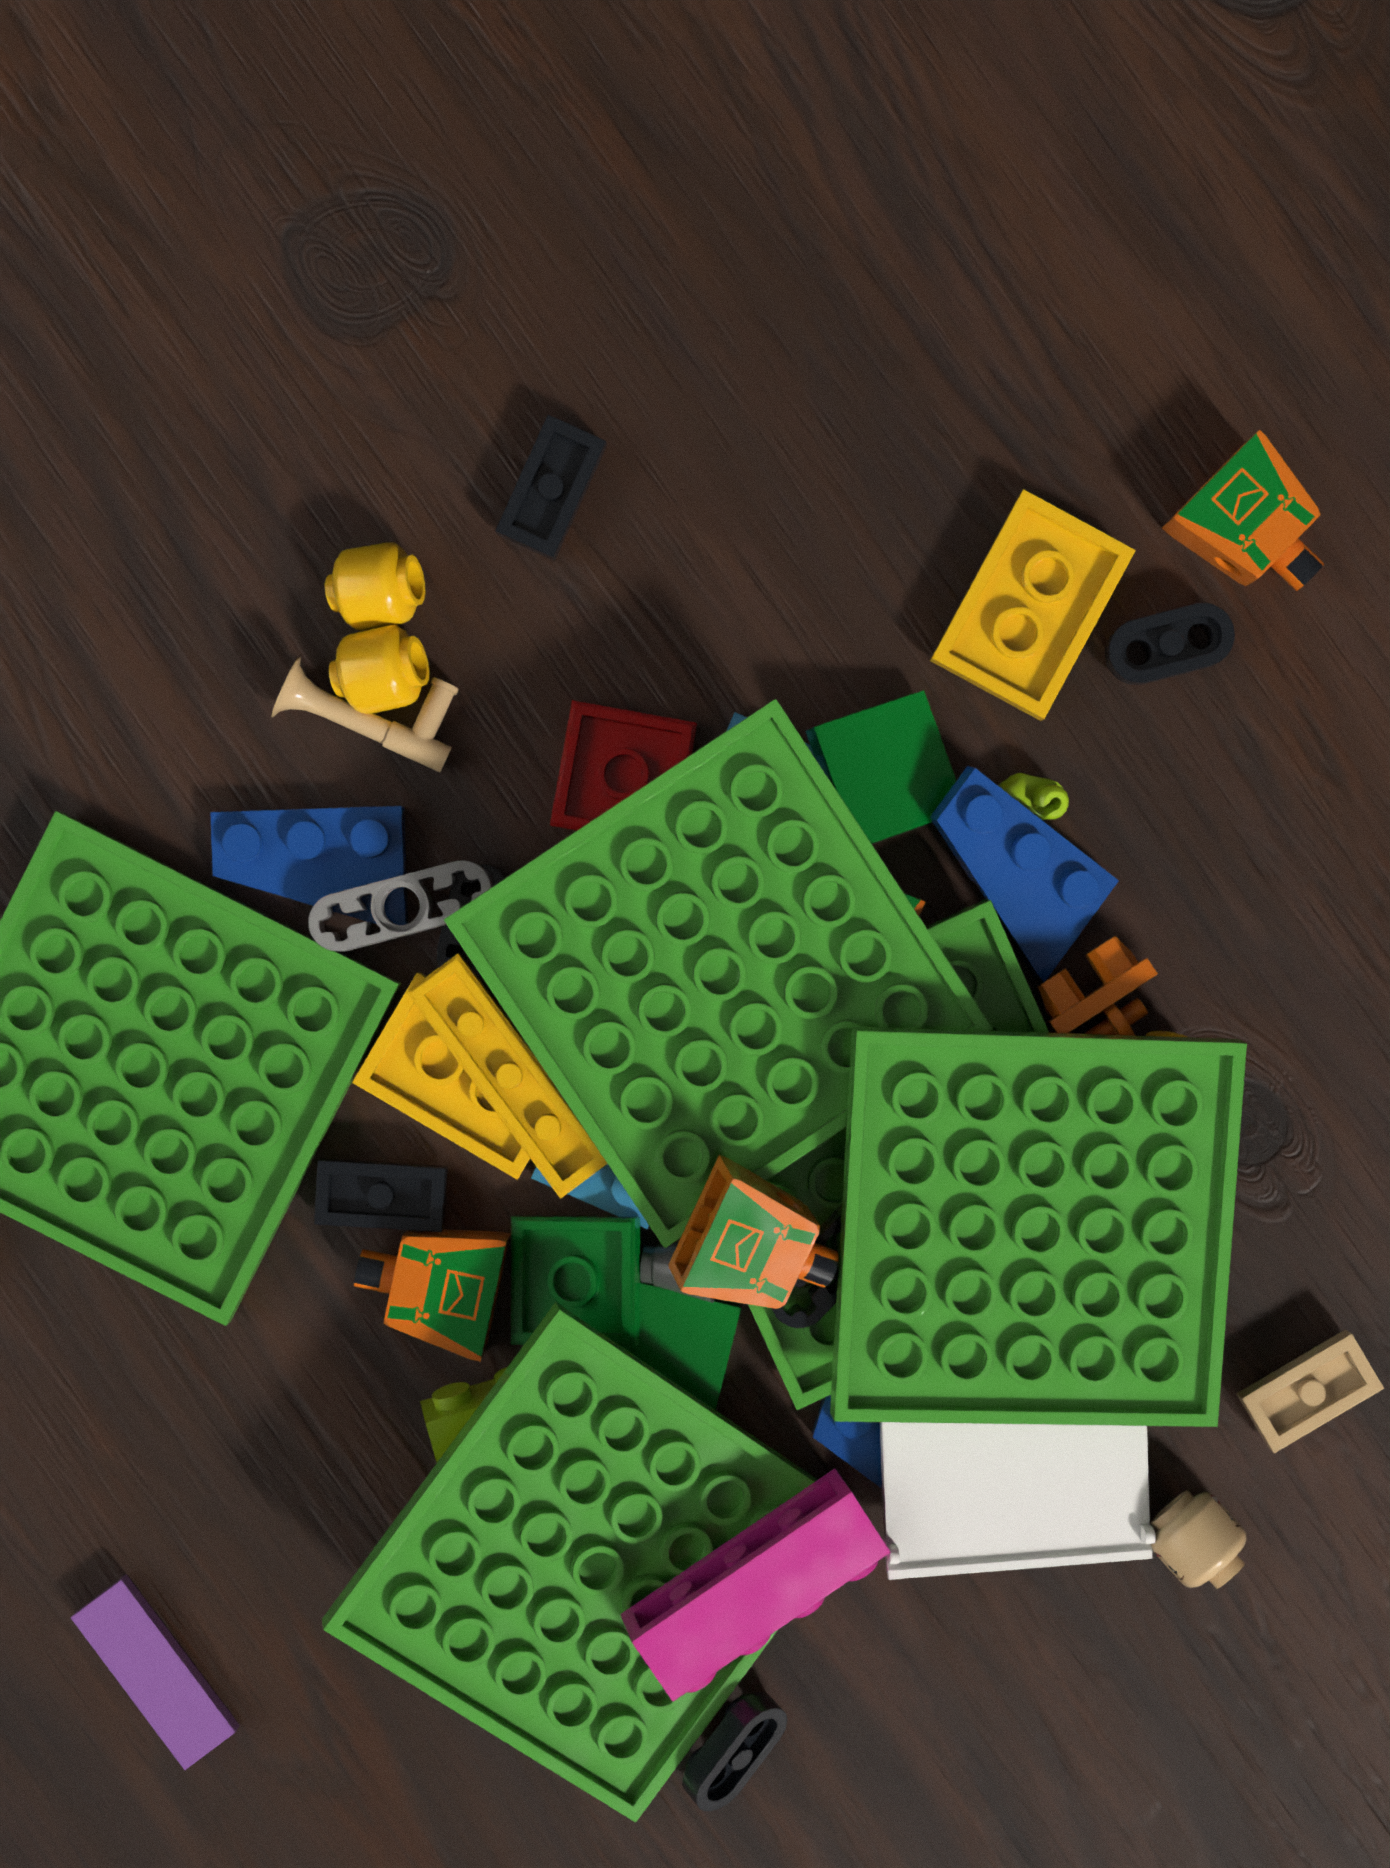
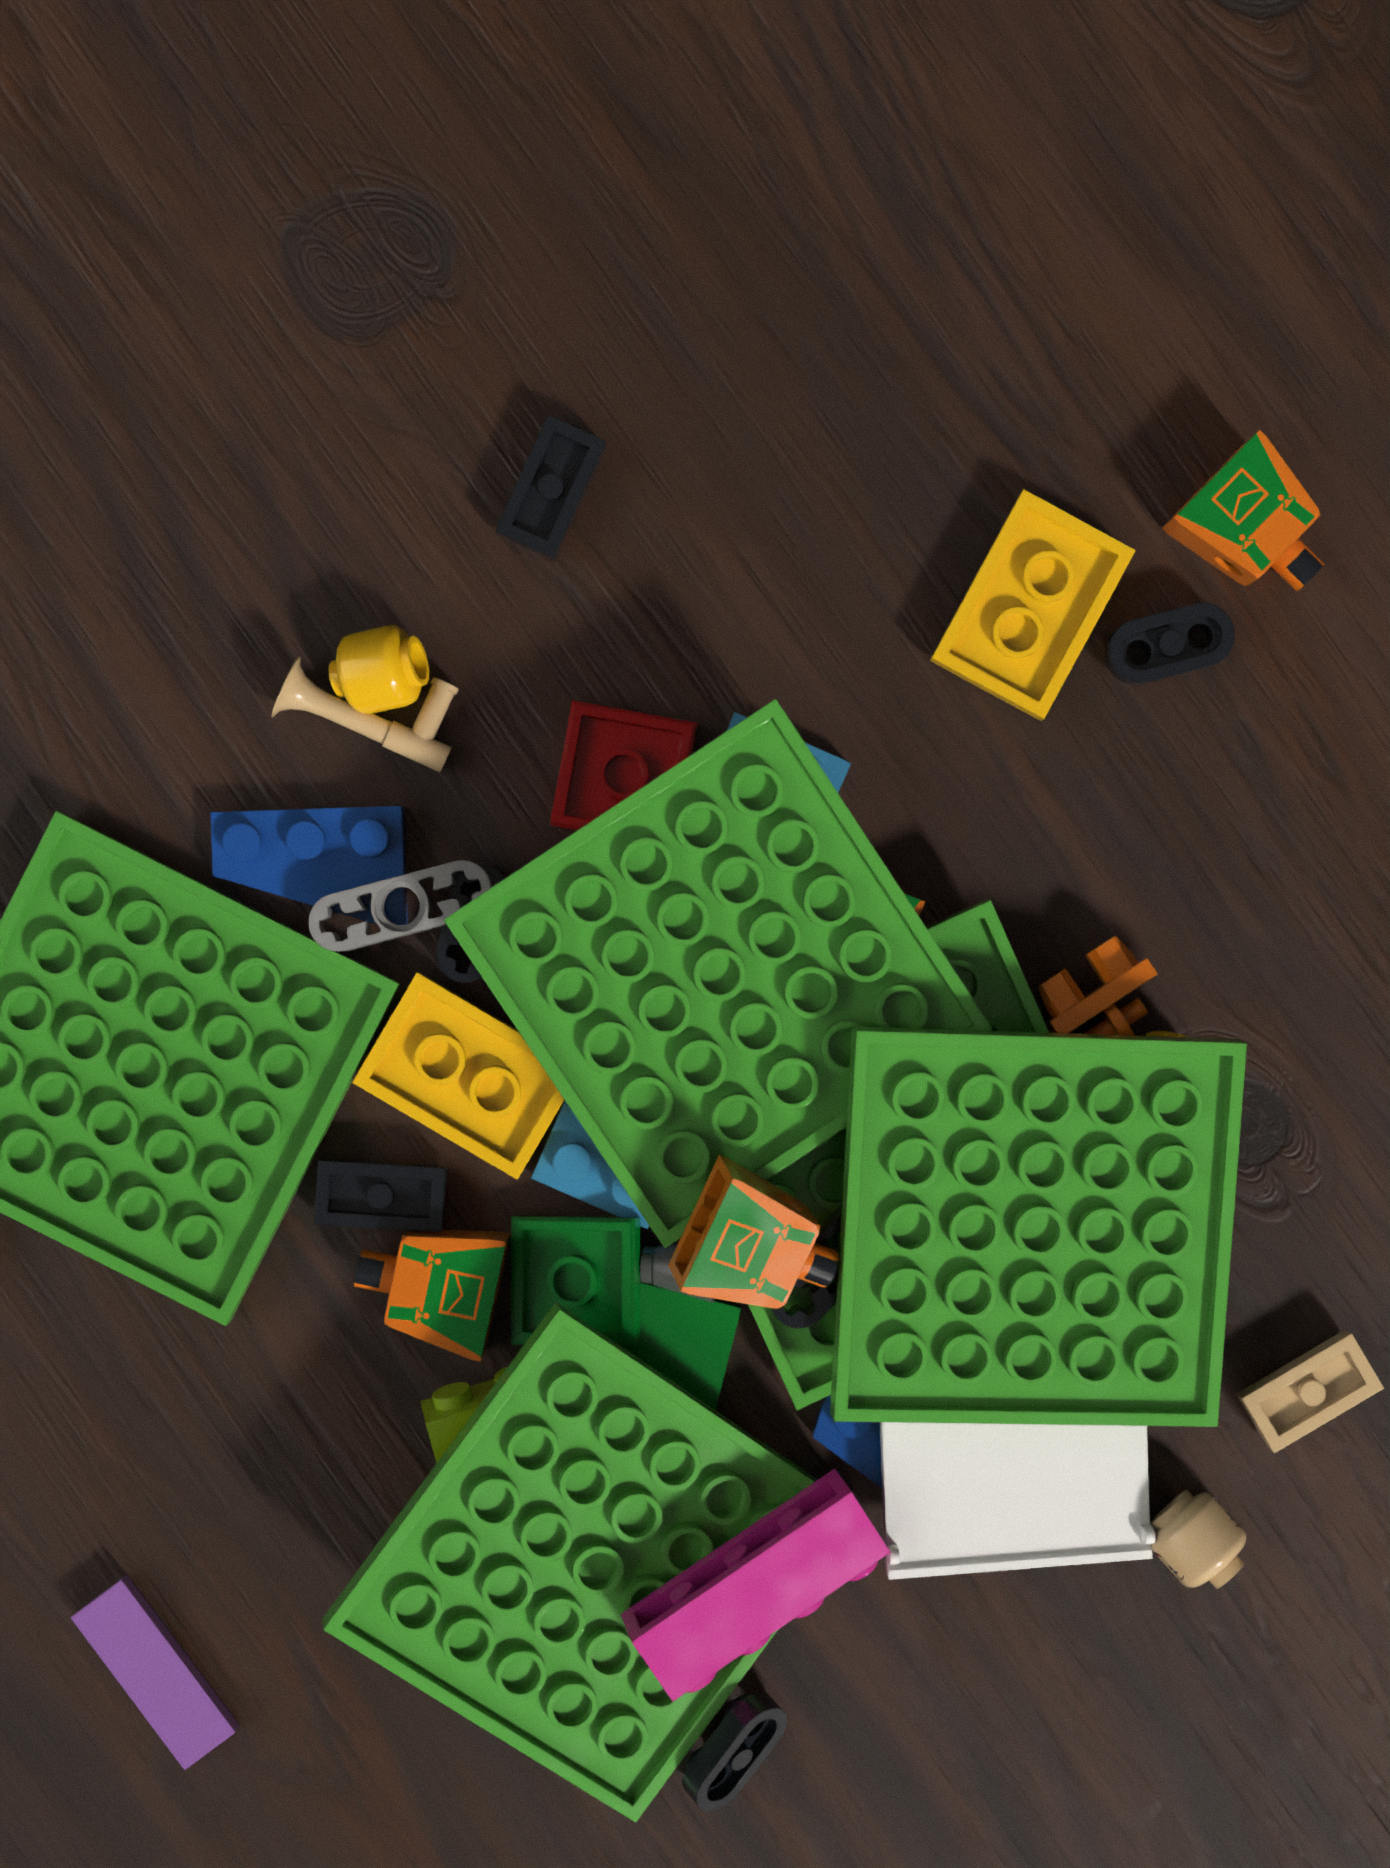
yellow head [325,542,425,631] -> none
yellow tile [406,953,607,1199] -> none
green tile [805,690,956,844] -> none
blue wing [930,766,1119,983] -> none
lime arm [998,773,1069,820] -> none

